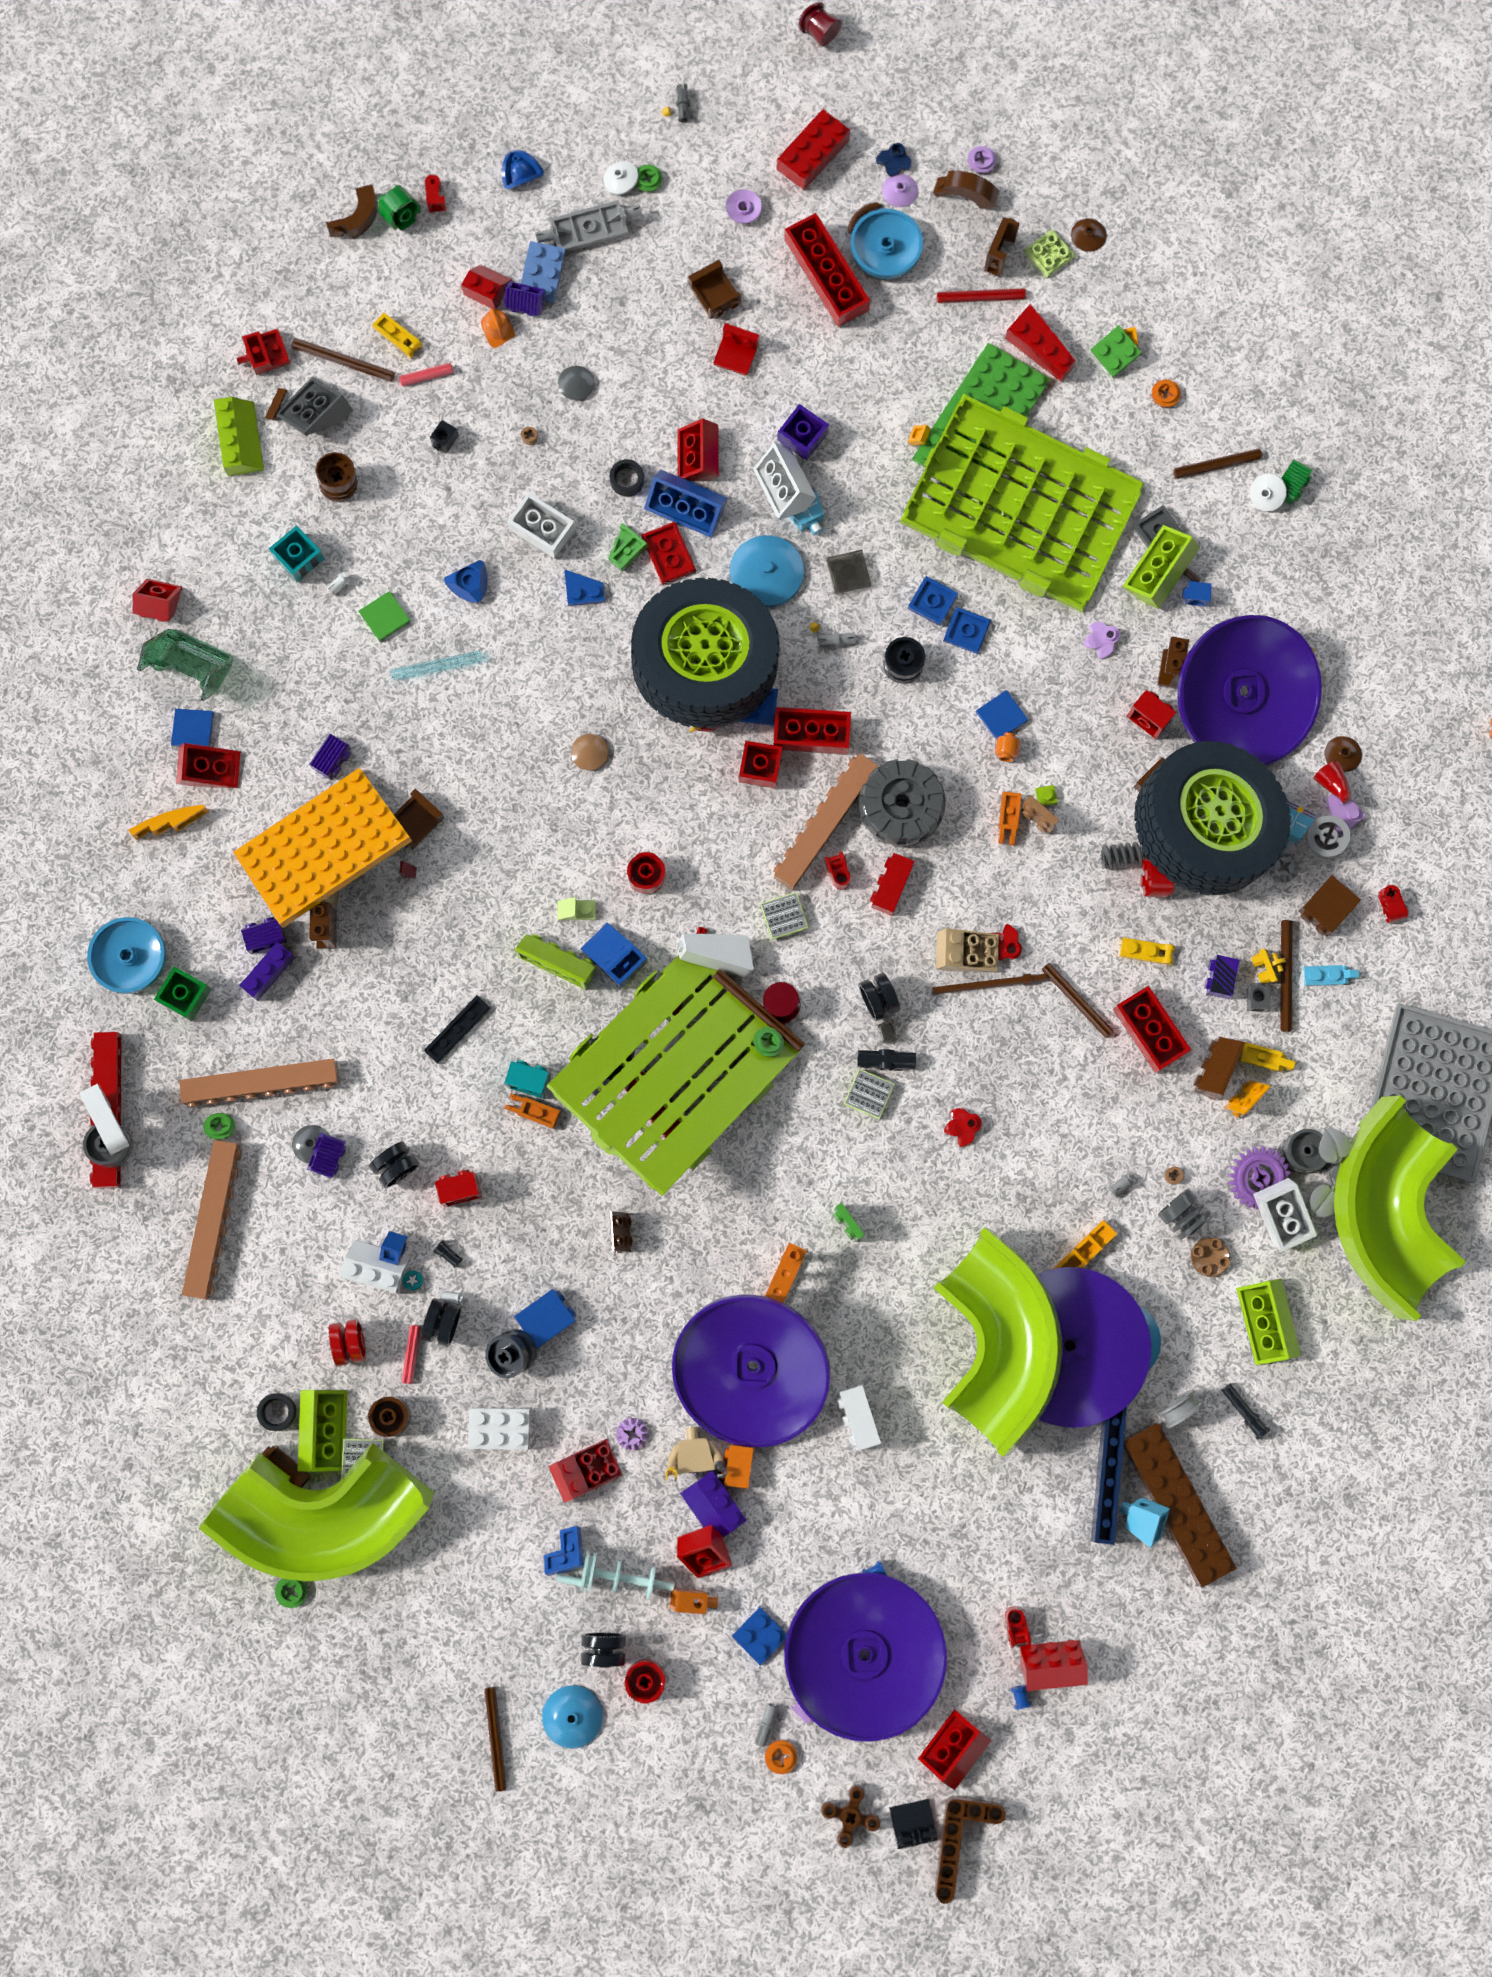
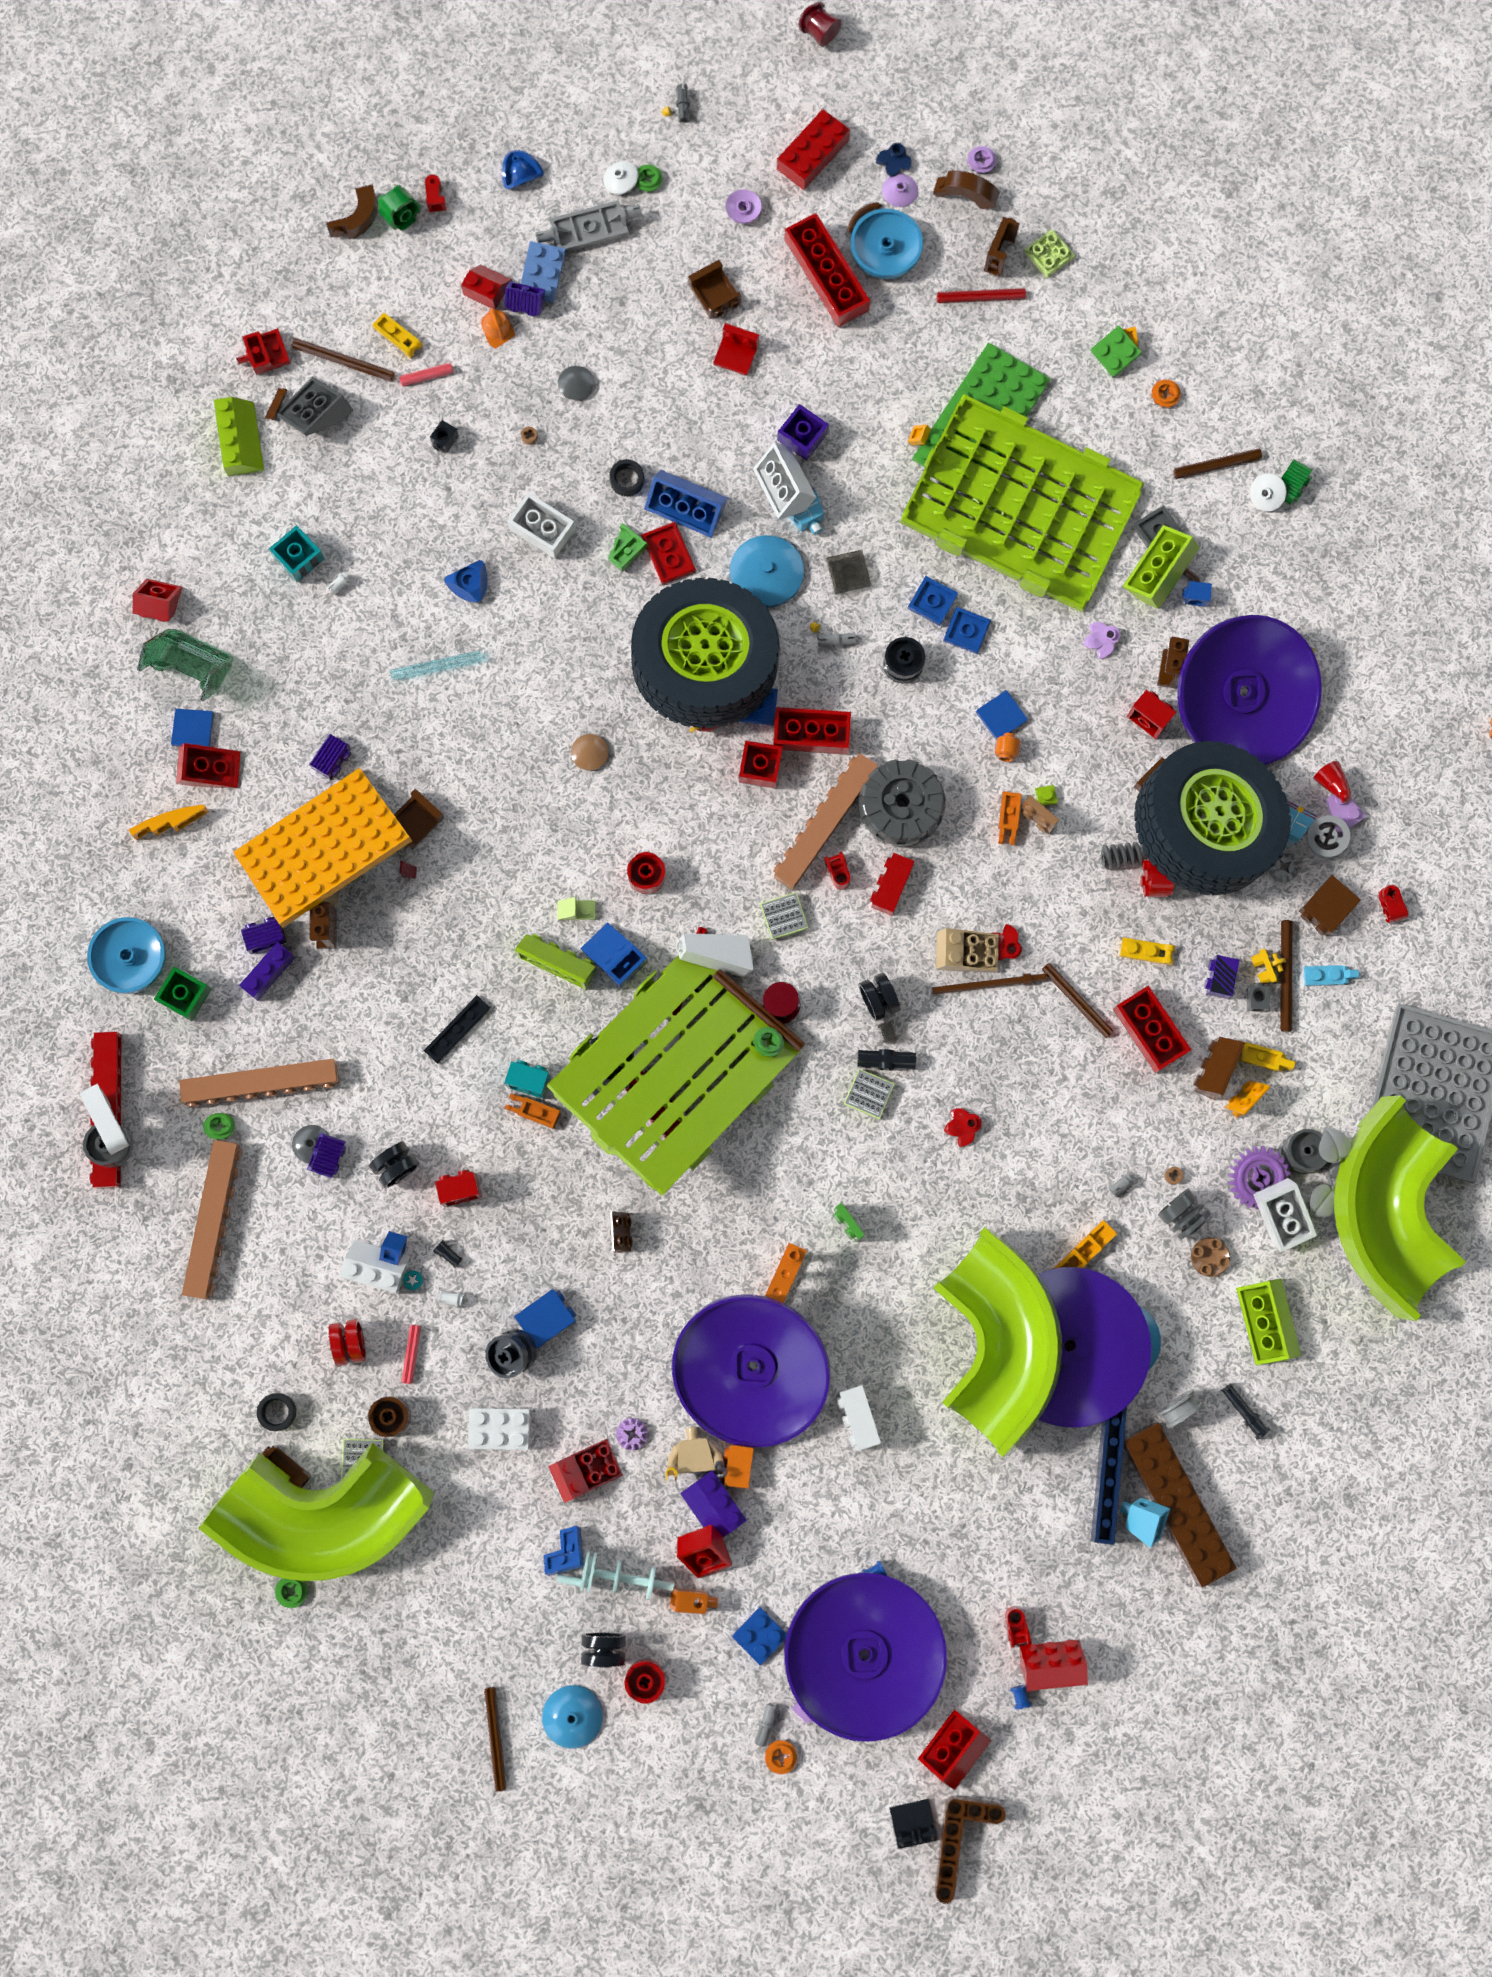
lime slope [298,1390,347,1472] -> none
reddish brown wheel [315,452,358,502] -> none
bright green tile [359,591,411,642] -> none
black wheel [421,1298,461,1347] -> none
blue wing [564,570,605,606] -> none
red slope [677,418,719,481] -> none
reddish brown gear [821,1785,881,1848] -> none
red wedge [1005,303,1076,382] -> none
reddish brown dish [1071,218,1107,252] -> none
reddish brown dish [1324,736,1362,772] -> none

